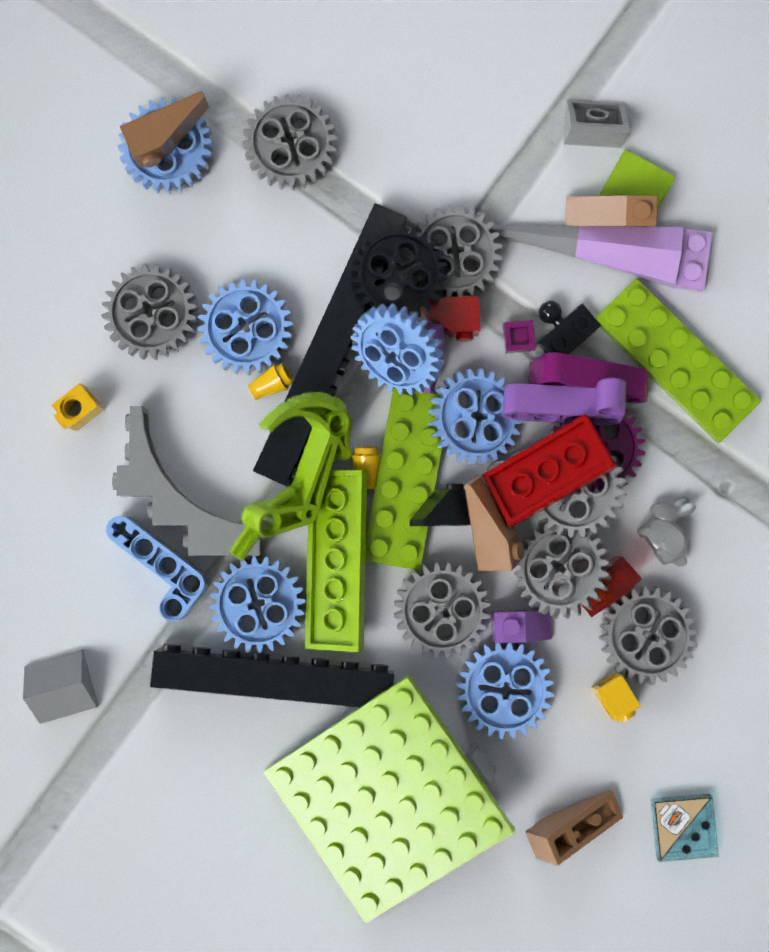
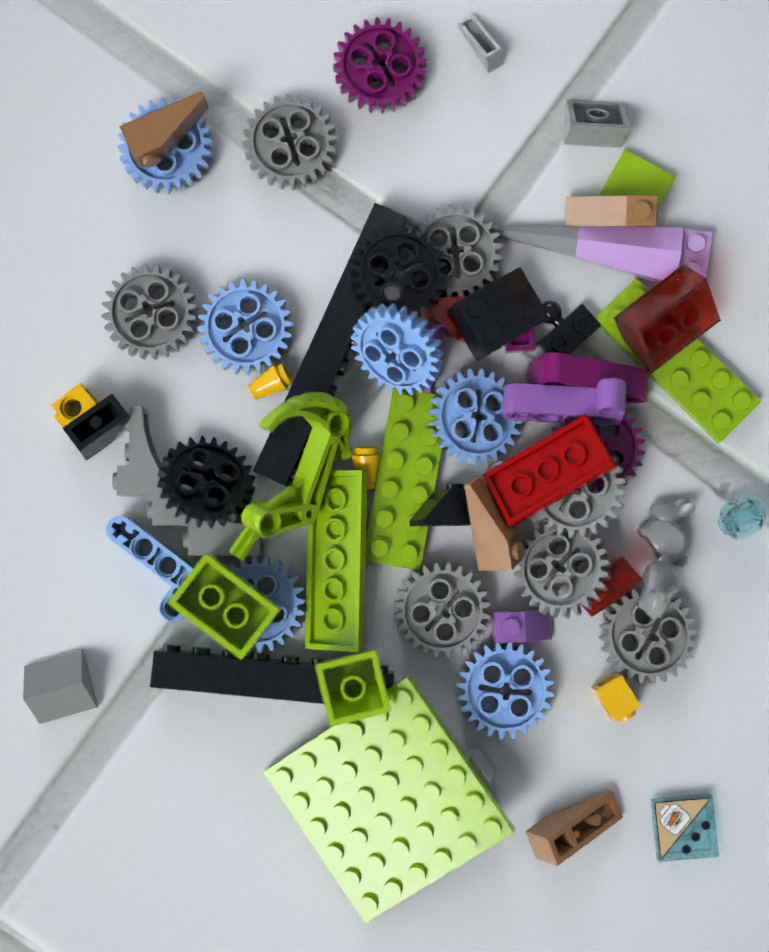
none -> black slope [62,394,130,461]
none -> black gear [157,436,256,529]
none -> lime brick [167,553,282,660]
none -> lime slope [315,648,391,727]
none -> magenta gear [333,17,427,114]
none -> black slope [447,267,550,362]
none -> light grey piece [458,14,503,73]
none -> clear red slope [614,264,721,374]
none -> light grey animal [638,555,680,618]
none -> clear light blue head [718,497,766,540]

